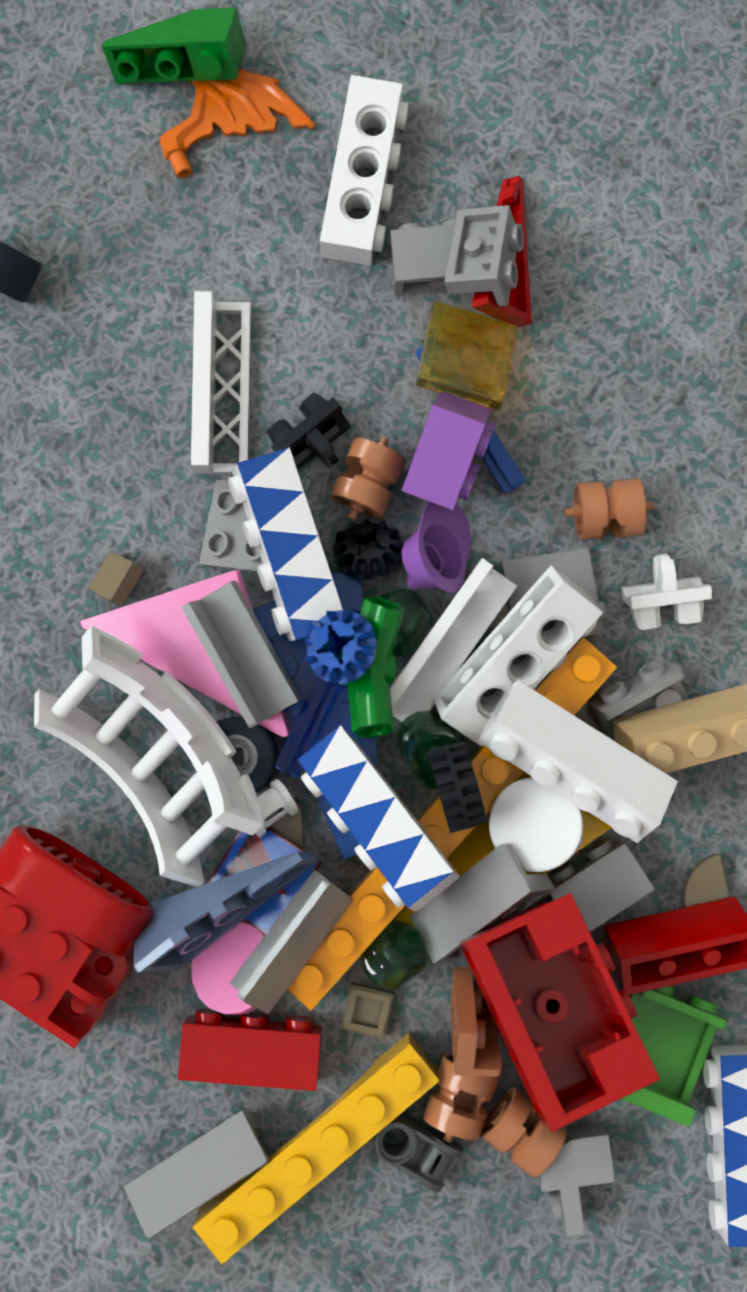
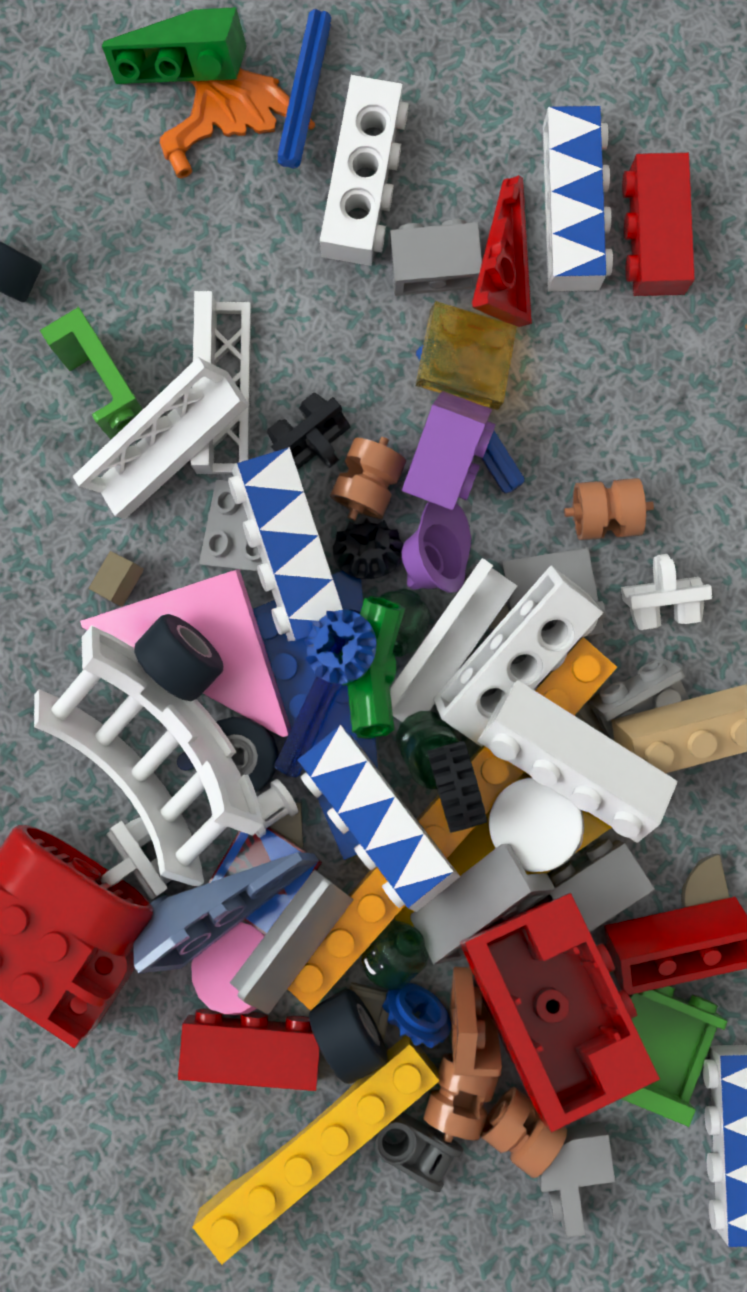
light grey panel [124,1110,269,1238] -> none
light grey panel [182,581,302,728] -> none
light grey bracket [444,205,524,306] -> none
none -> bright green panel [39,307,143,440]
none -> white fence [73,357,249,519]
none -> white hips [100,817,172,900]
none -> black wheel [134,614,223,701]
none -> dark blue piece [177,752,194,771]
none -> blue axle [277,9,331,169]
none -> black wheel [309,988,388,1084]
none -> blue gear [382,982,451,1048]
none -> white brick [543,106,613,291]
none -> red brick [622,152,695,296]

